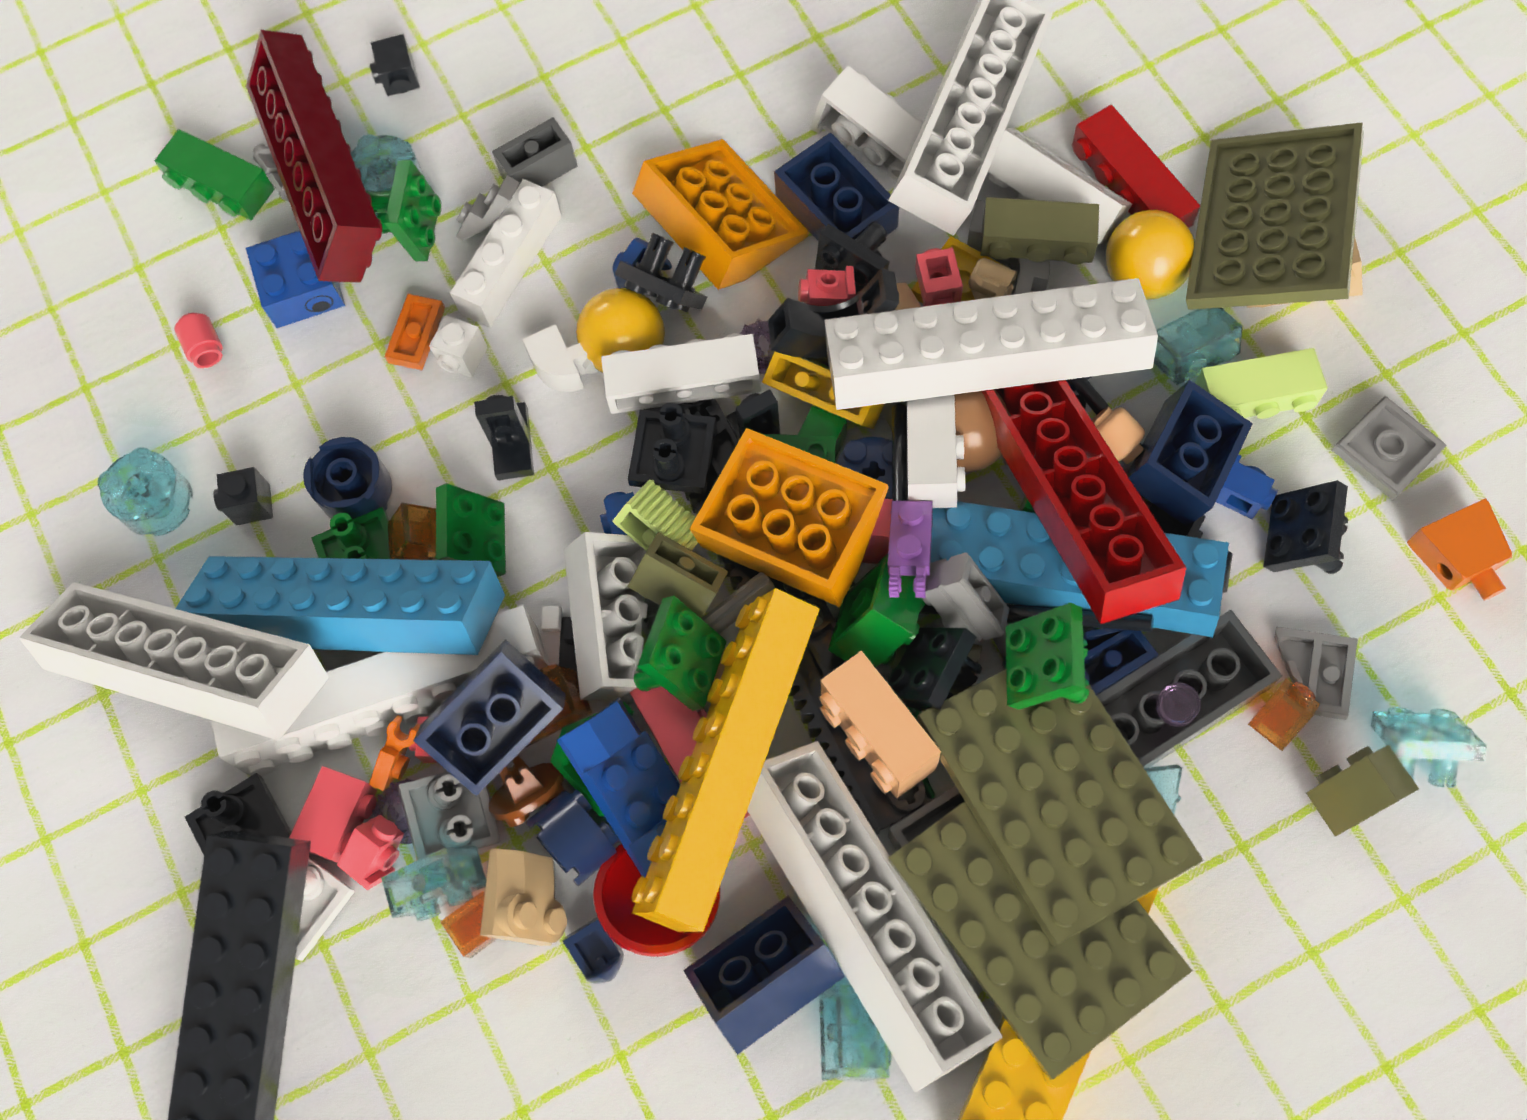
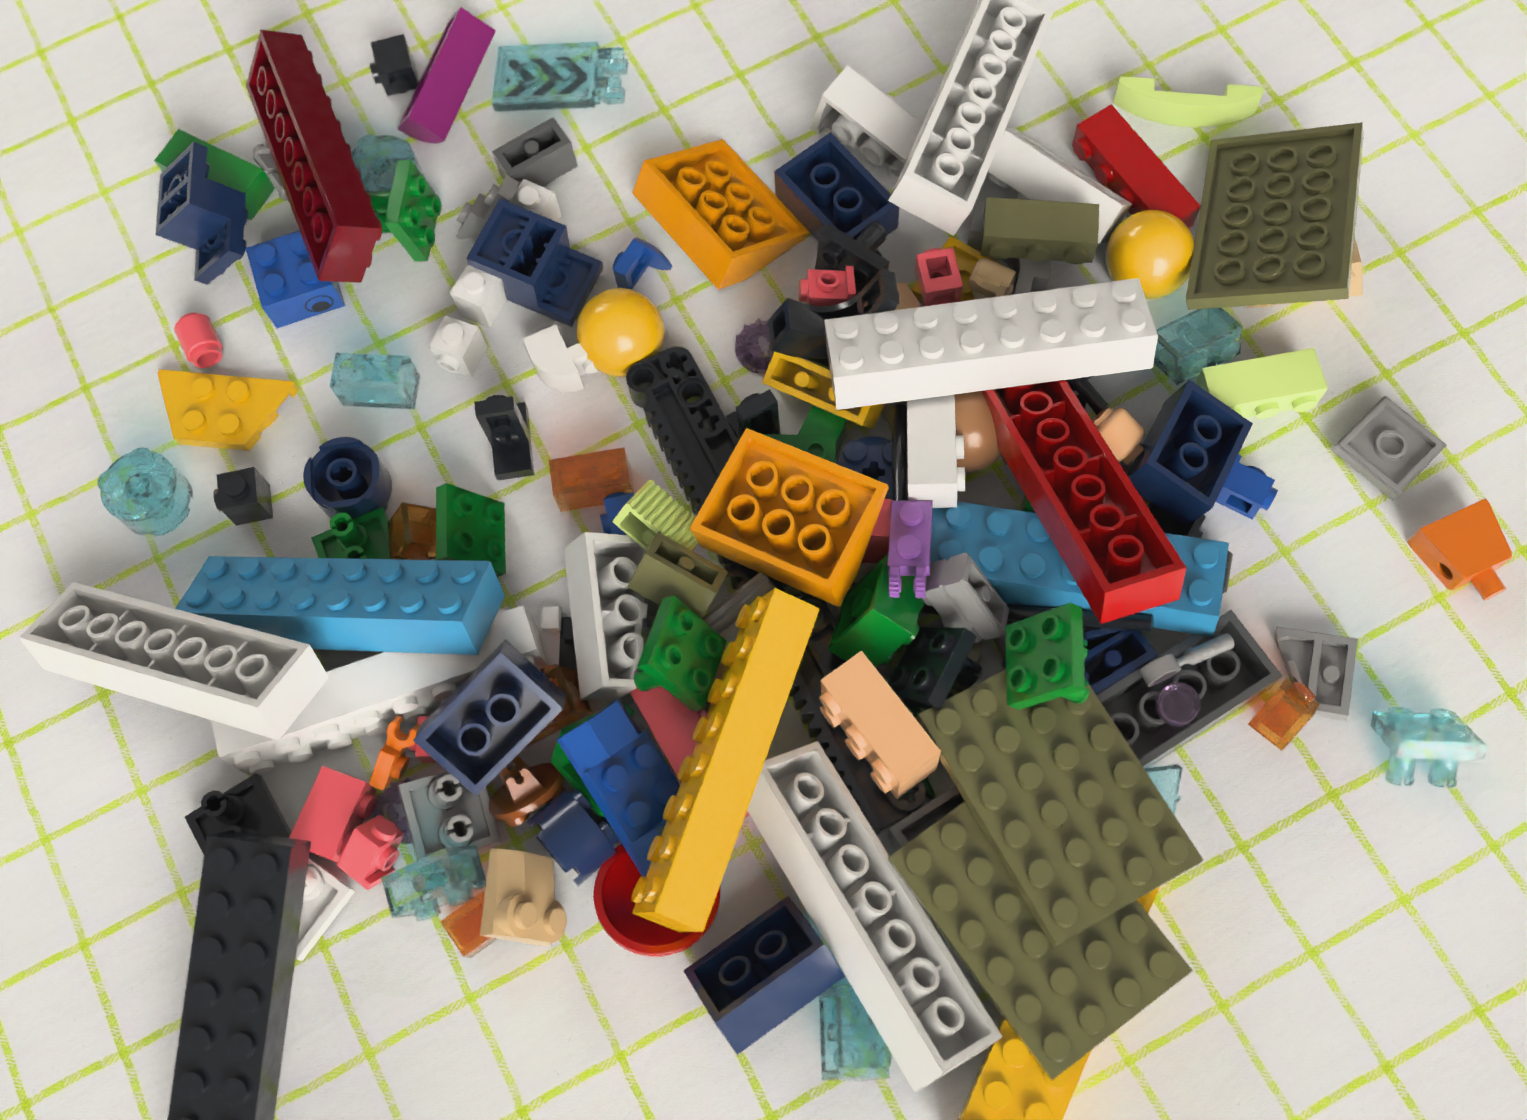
orange plate [384,294,445,371] -> none
dark blue plate [563,917,624,983] -> none
white brick [601,333,761,414] -> none
black plate [615,233,707,313] -> none
black plate [628,402,717,494] -> none
black plate [1263,480,1348,574] -> none
olive brick [1306,745,1419,837] -> none
none -> dark blue bracket [155,142,248,285]
none -> yellow wing [158,369,299,451]
none -> clear light blue brick [330,353,420,409]
none -> magenta brick [397,7,496,143]
none -> dark blue bracket [466,199,603,327]
none -> clear light blue tile [491,42,628,112]
none -> clear orange brick [549,447,635,512]
none -> yellowish green slope [1113,76,1264,127]
none -> light grey piece [1139,633,1234,687]

